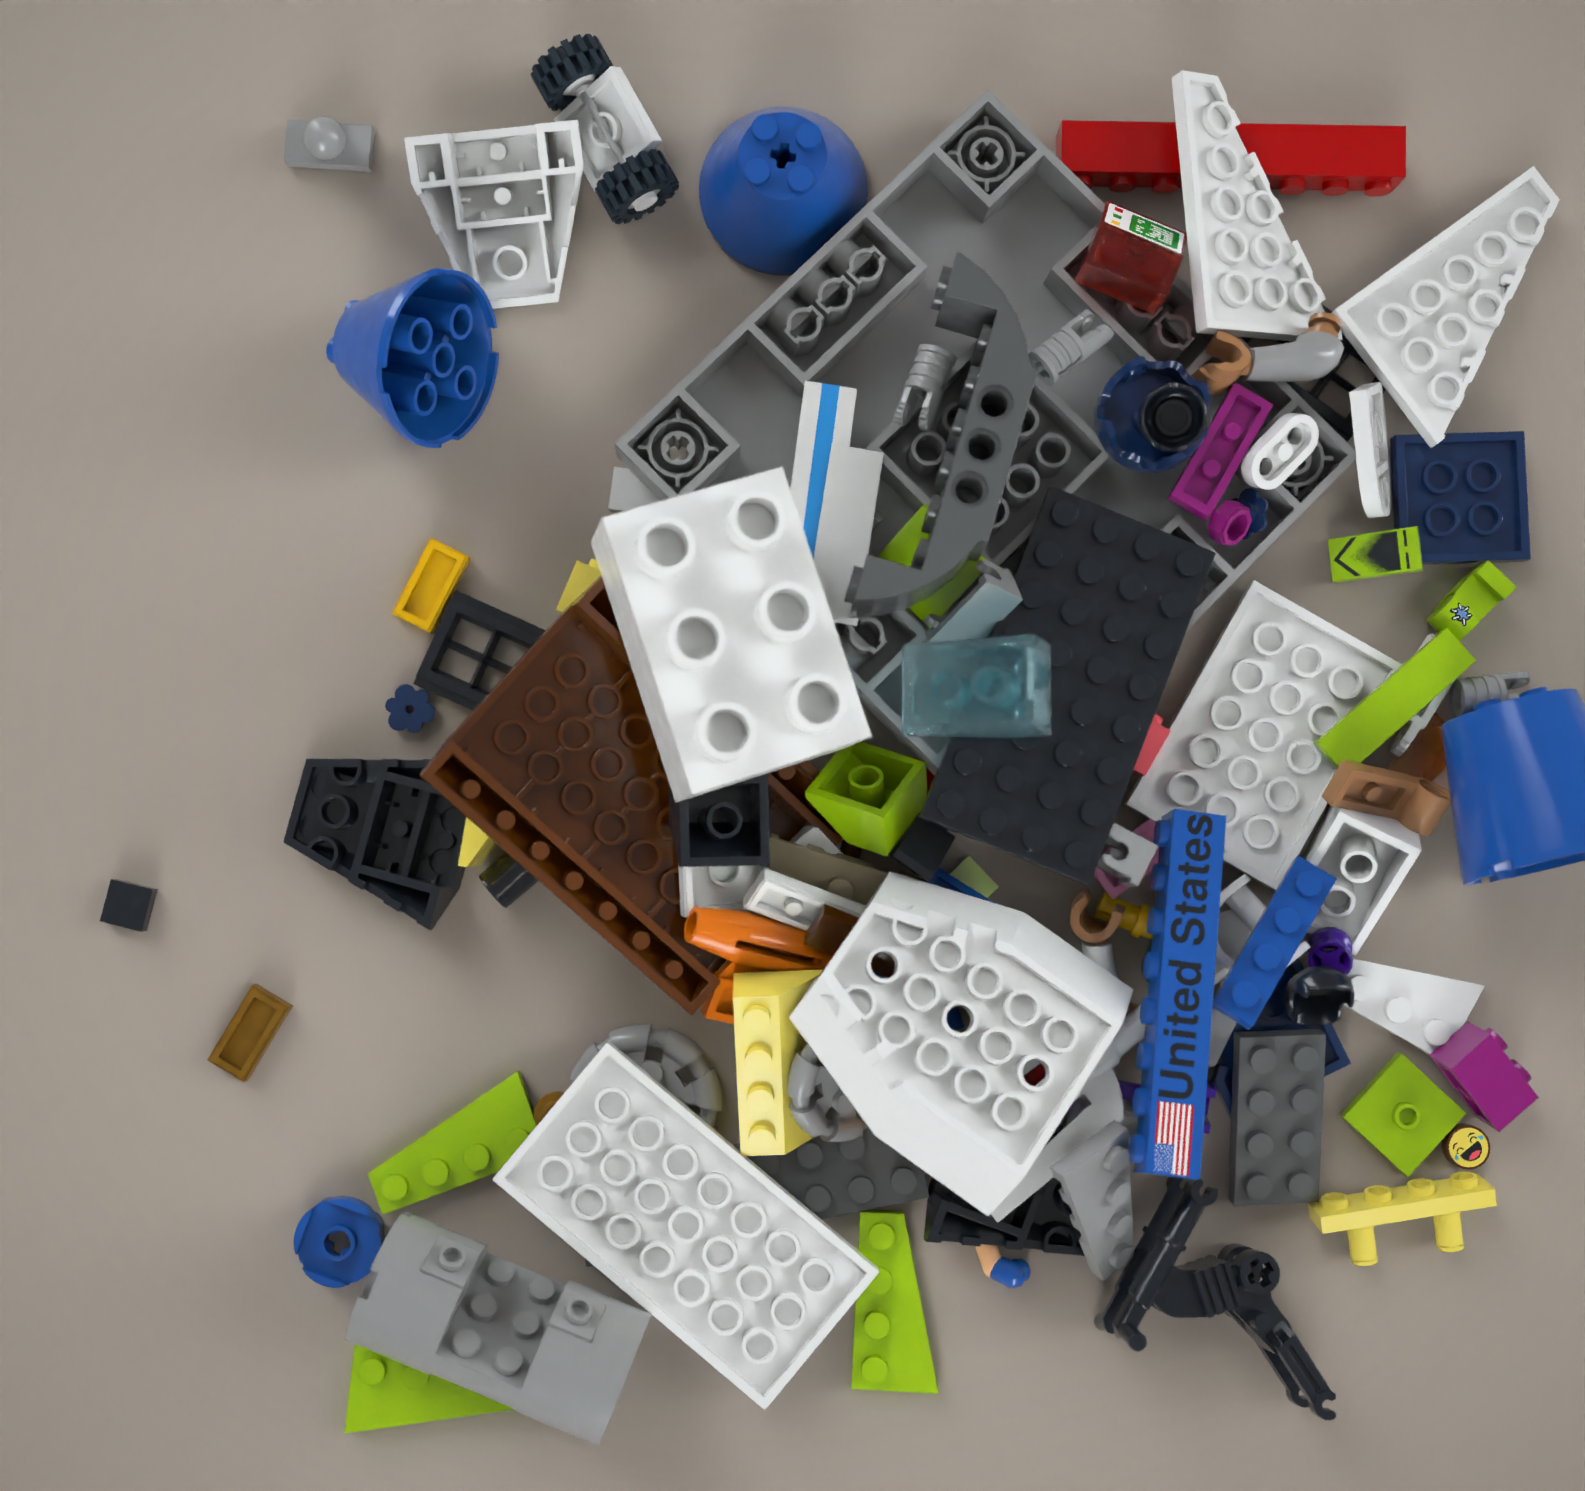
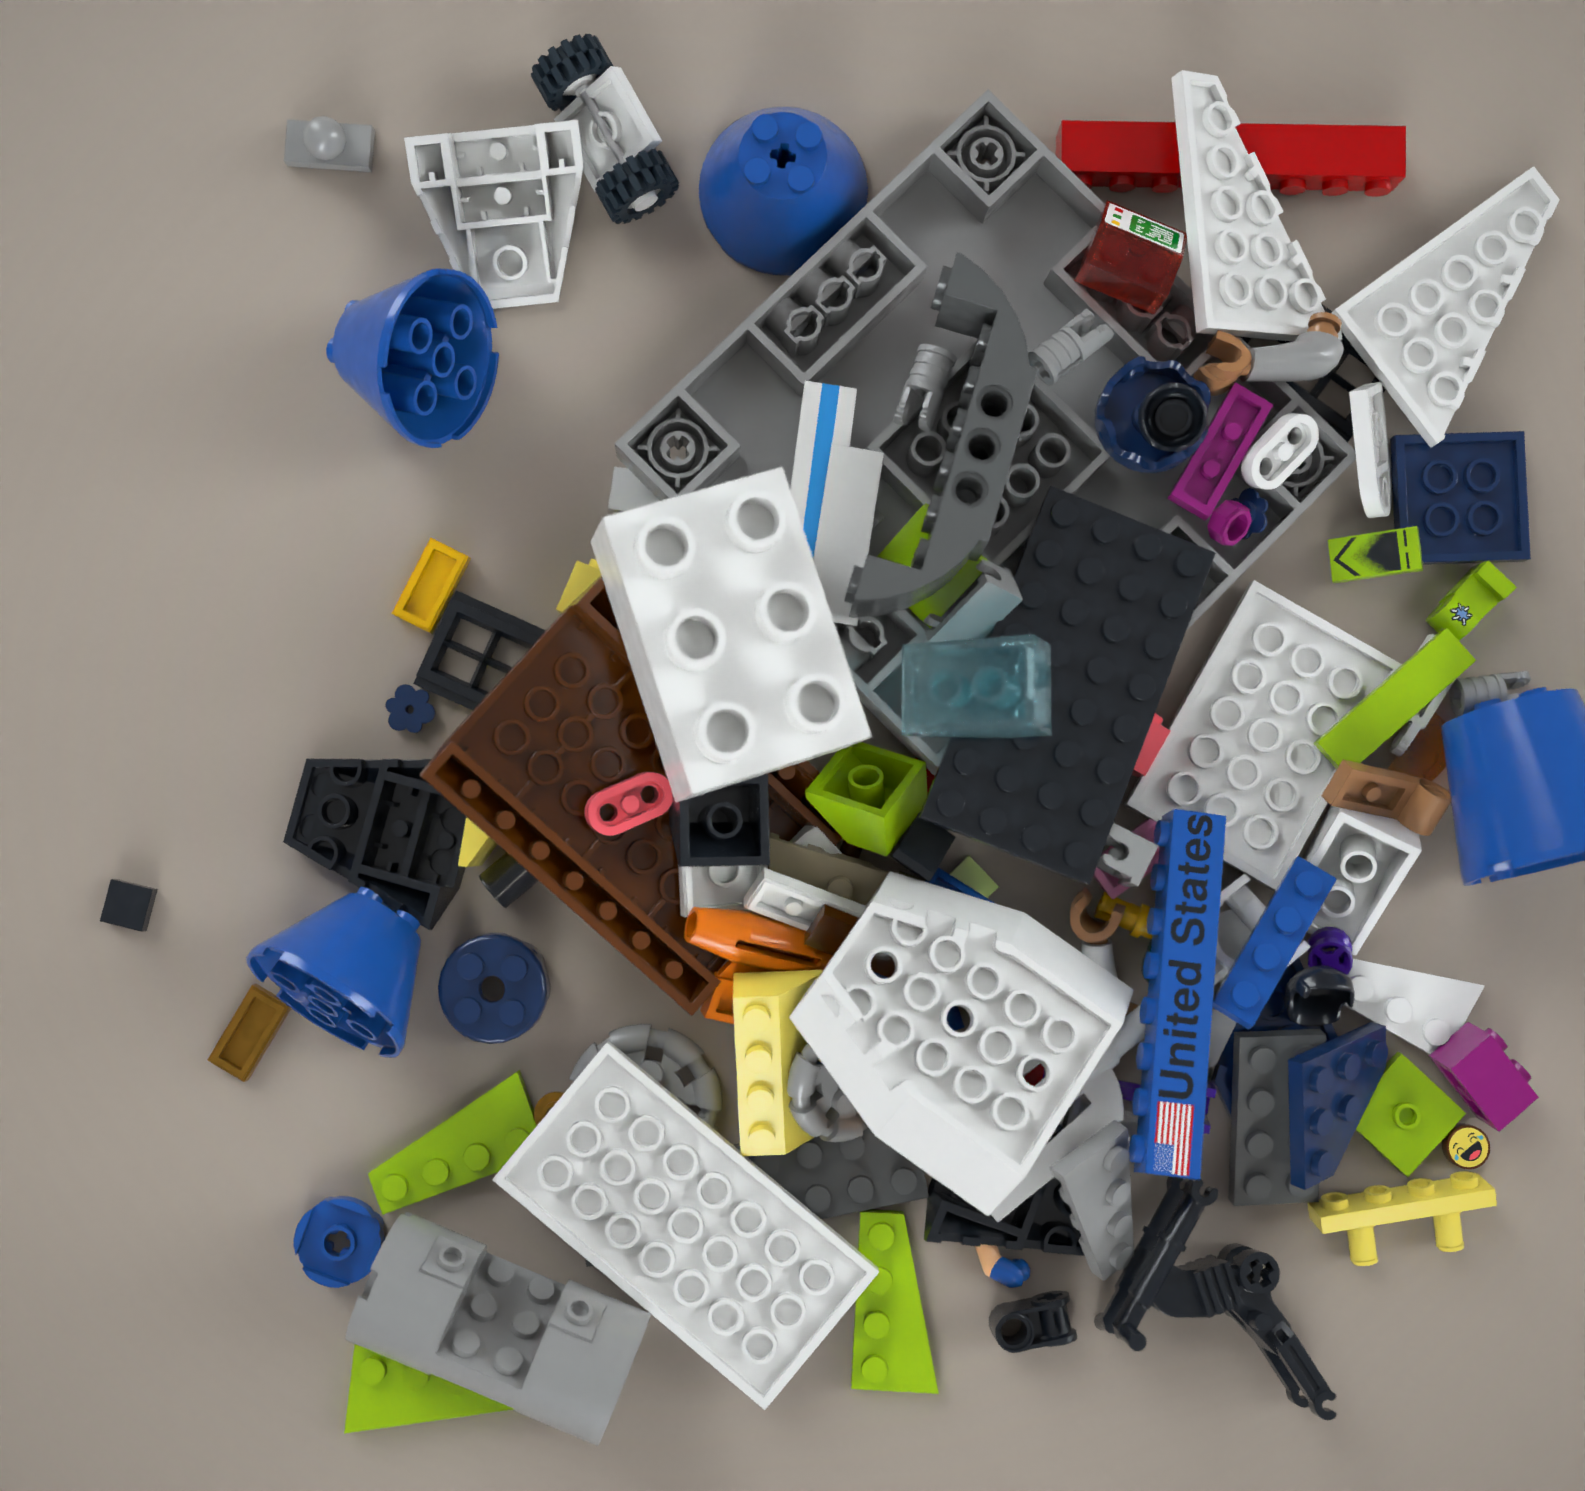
none -> blue cone [246,887,421,1058]
none -> dark blue plate [438,933,551,1044]
none -> coral plate [585,772,672,836]
none -> black piece [989,1290,1077,1353]
none -> dark blue plate [1288,1022,1388,1190]

